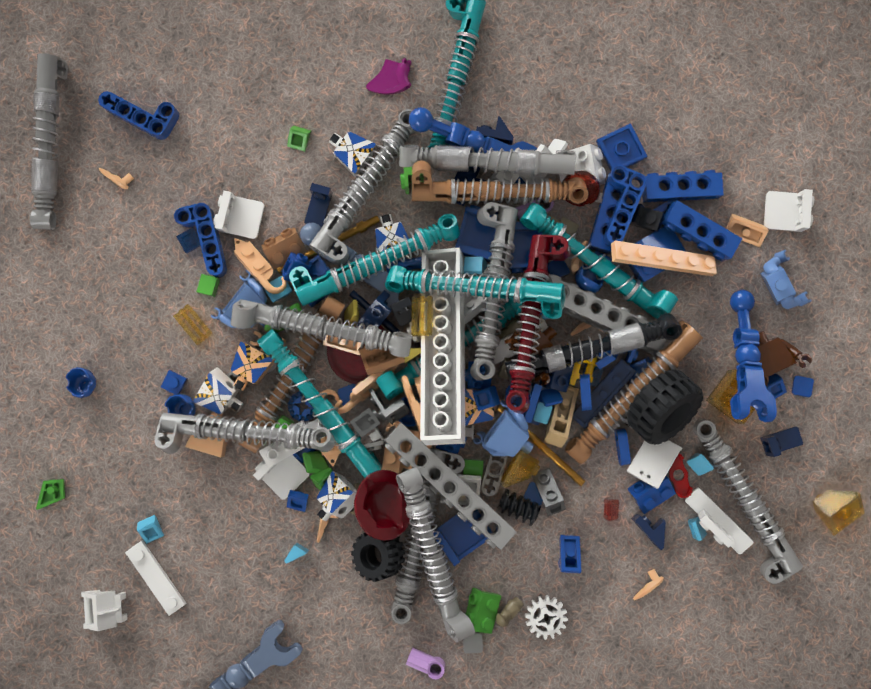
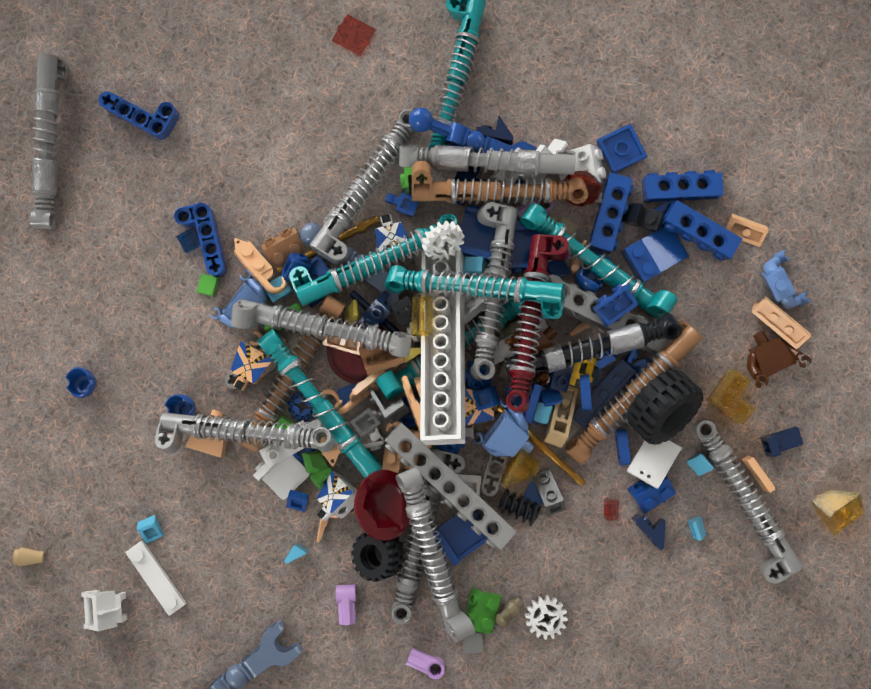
bright green piece [36,479,65,510] -> none
light nougat bar [99,168,134,189] -> none
blue plate [161,370,188,394] -> none
clear yellow tile [173,304,213,345] -> none
torso [193,368,244,414] -> none
white bracket [214,191,265,239] -> none
bright green slope [287,126,311,152] -> none
dark blue bracket [304,183,333,227] -> none
torso [329,132,377,178] -> none
magenta arm [366,58,412,95] -> none
blue pin [386,256,422,272] -> none
bright green slope [463,459,484,479] -> none
blue slope [558,535,581,573] -> none
blue beam [603,165,647,247] -> none
light nougat plate [611,241,717,276] -> none
light nougat bar [633,569,664,601] -> none
red piece [669,453,693,498] -> none
white bracket [685,487,754,554] -> none
blue piece [730,289,777,422] -> none
white bracket [764,189,814,232] -> none
blue slope [765,373,787,399] -> none
blue piece [792,376,814,397] -> none
none -> tan cone [13,547,45,567]
none -> clear red piece [332,14,376,57]
none -> lavender piece [336,584,357,625]
none -> blue plate [385,192,419,217]
none -> white gear [422,221,465,262]
none -> blue bracket [593,283,638,327]
none -> light nougat tile [742,456,775,493]
none -> light nougat panel [752,297,811,350]

